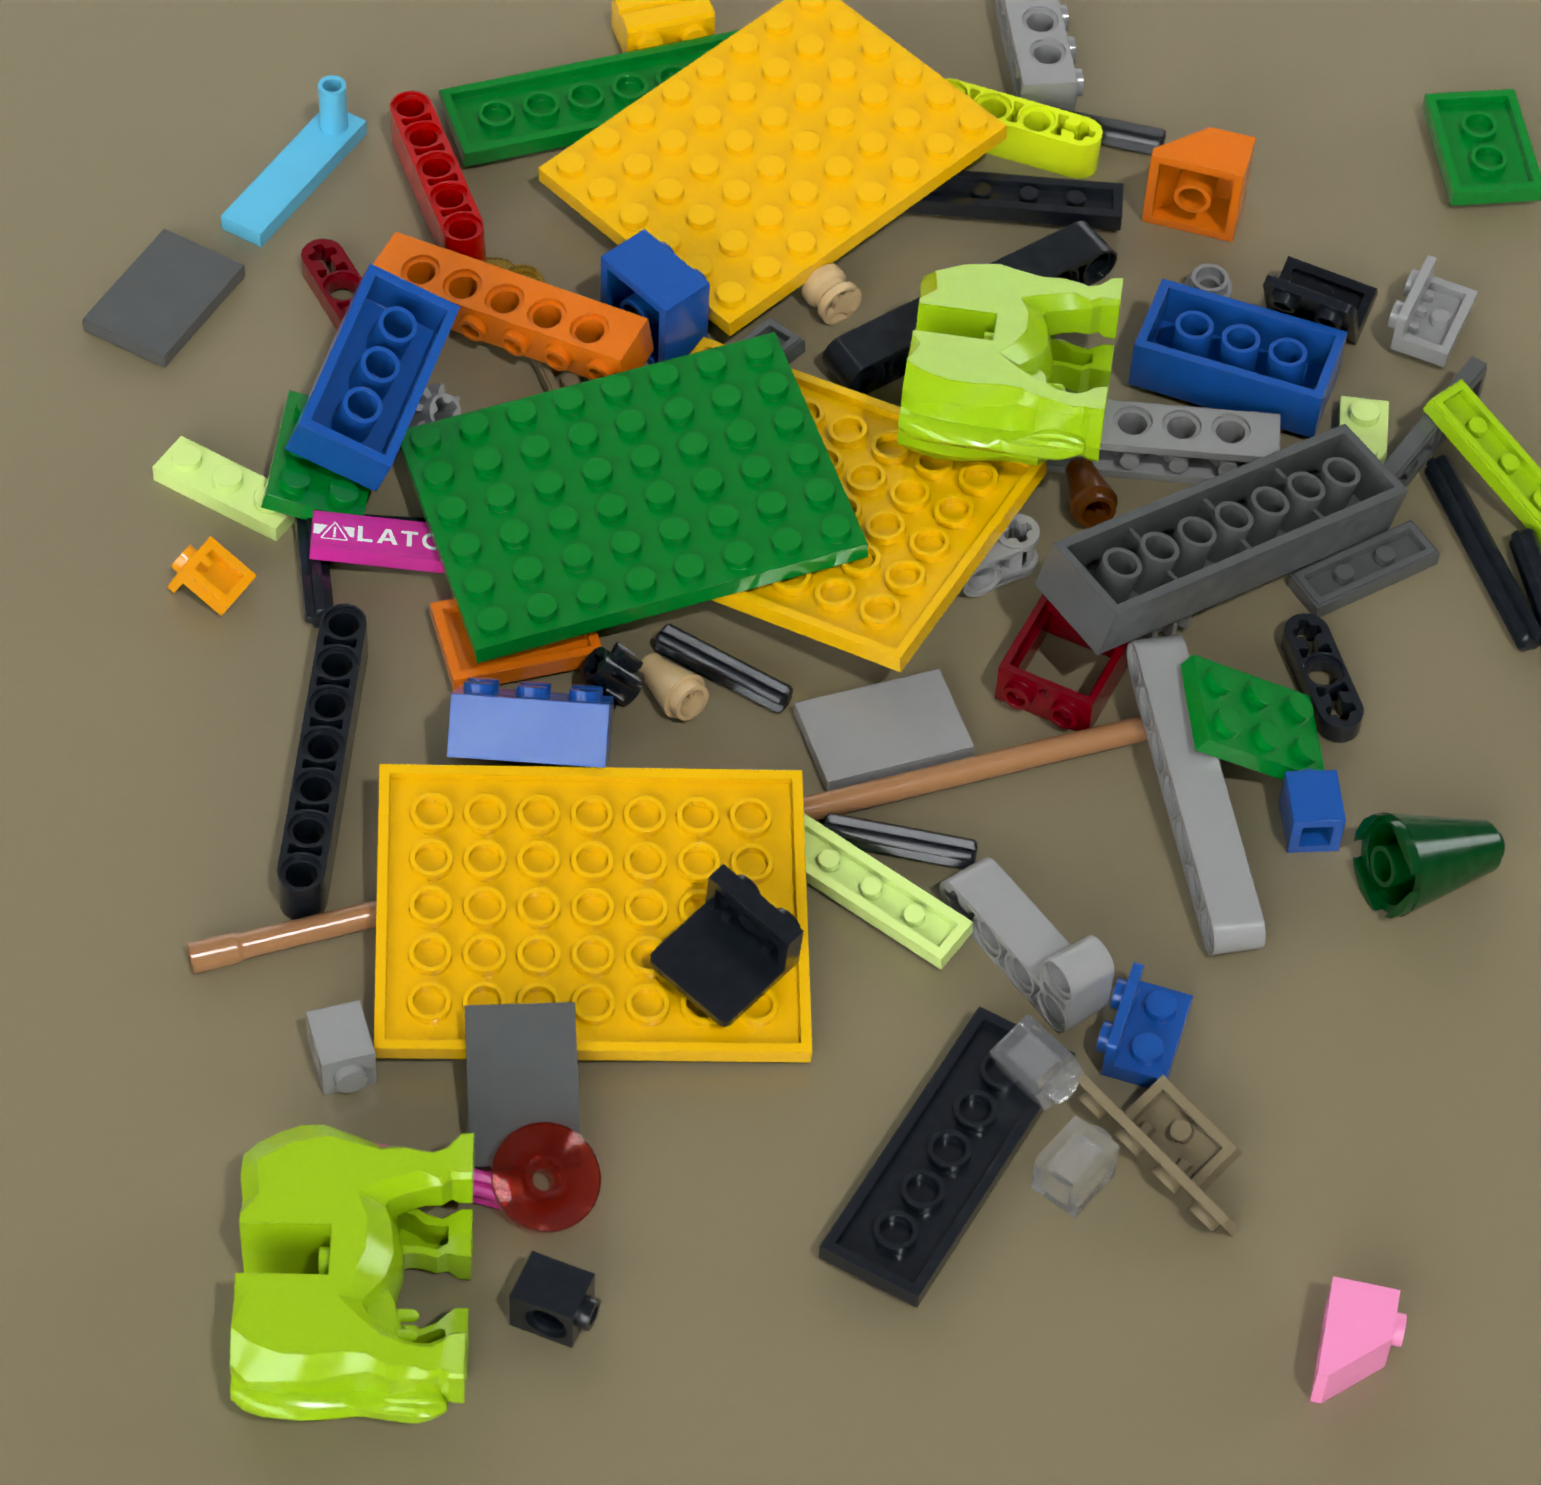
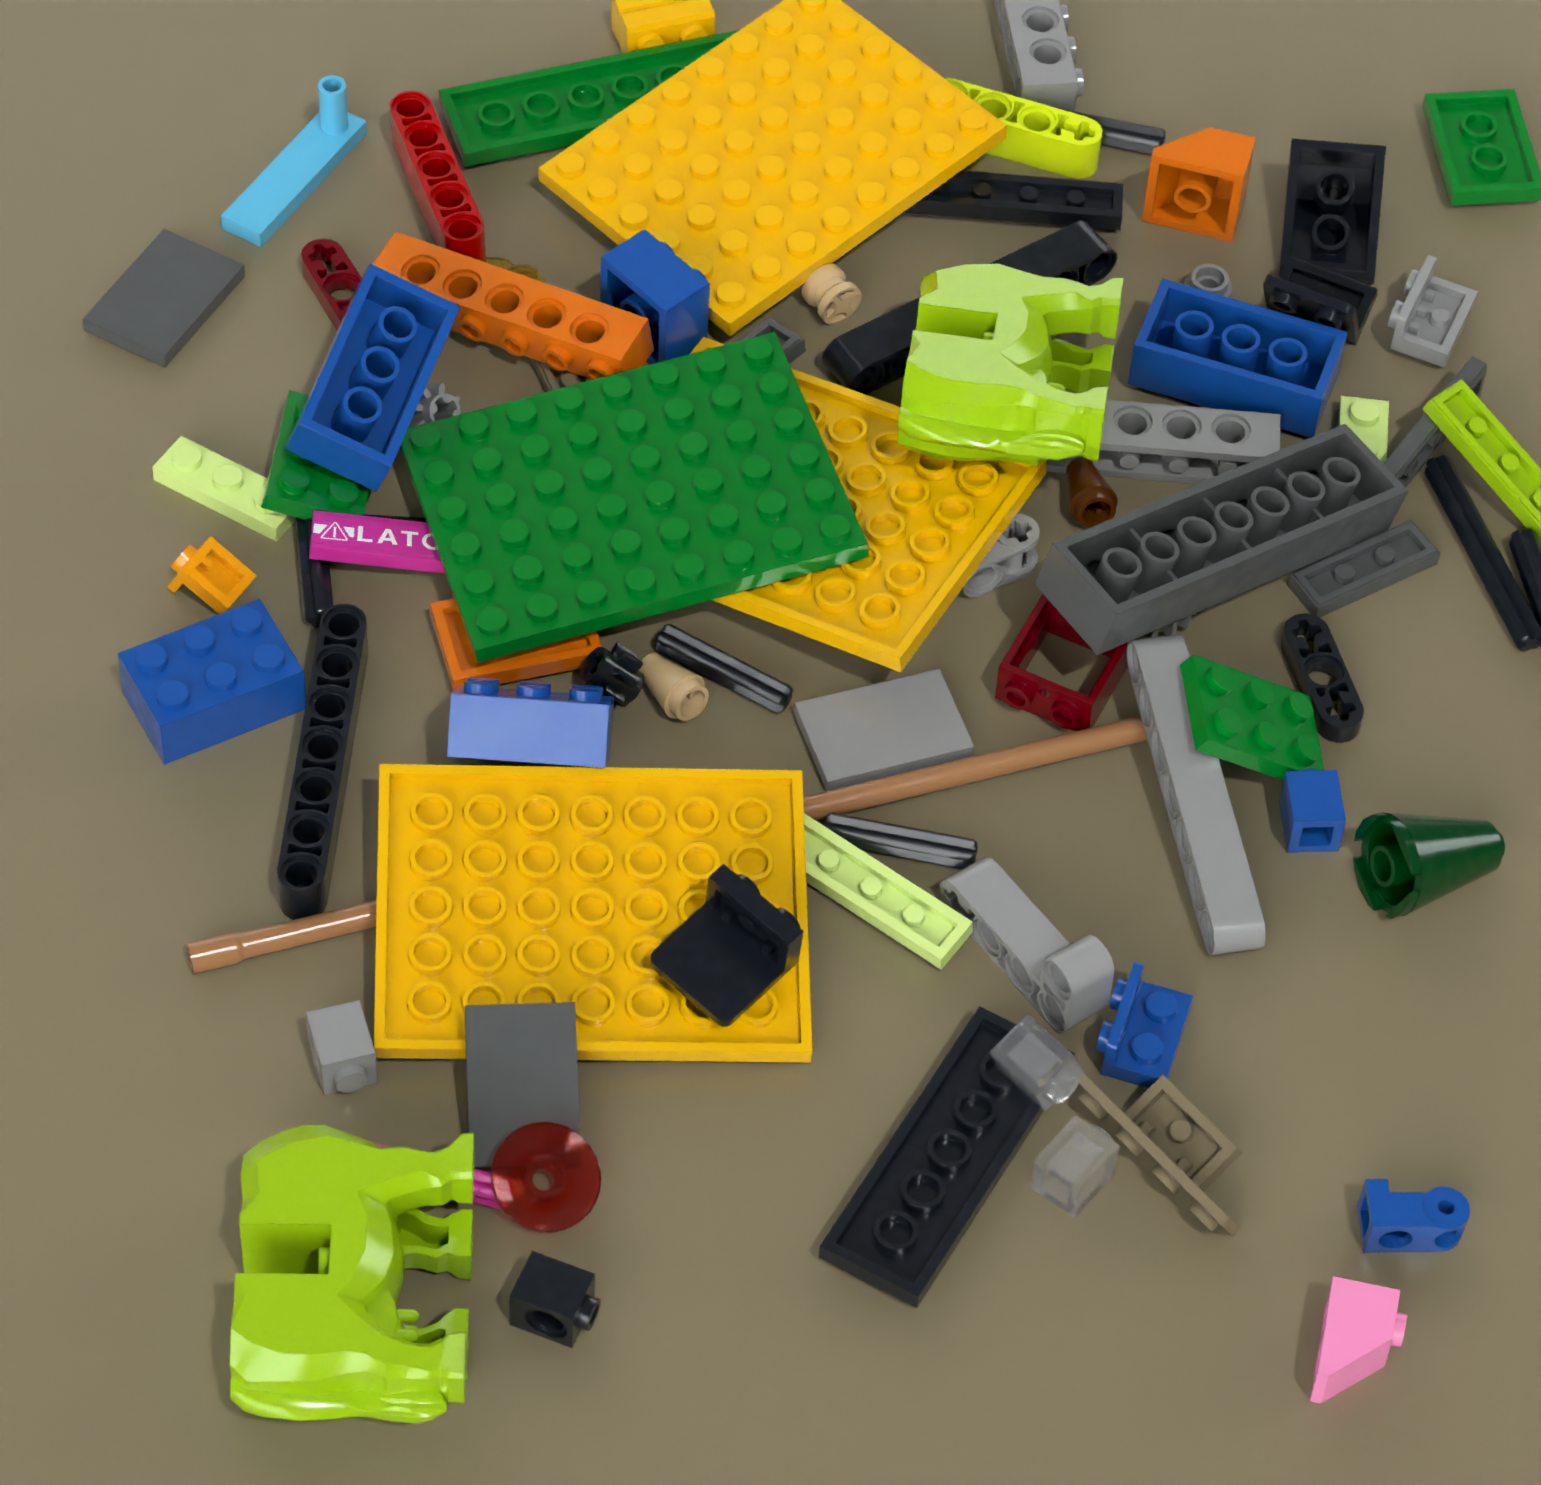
none -> blue brick [118,599,306,765]
none -> black slope [1279,138,1386,284]
none -> blue leg [1357,1179,1470,1253]

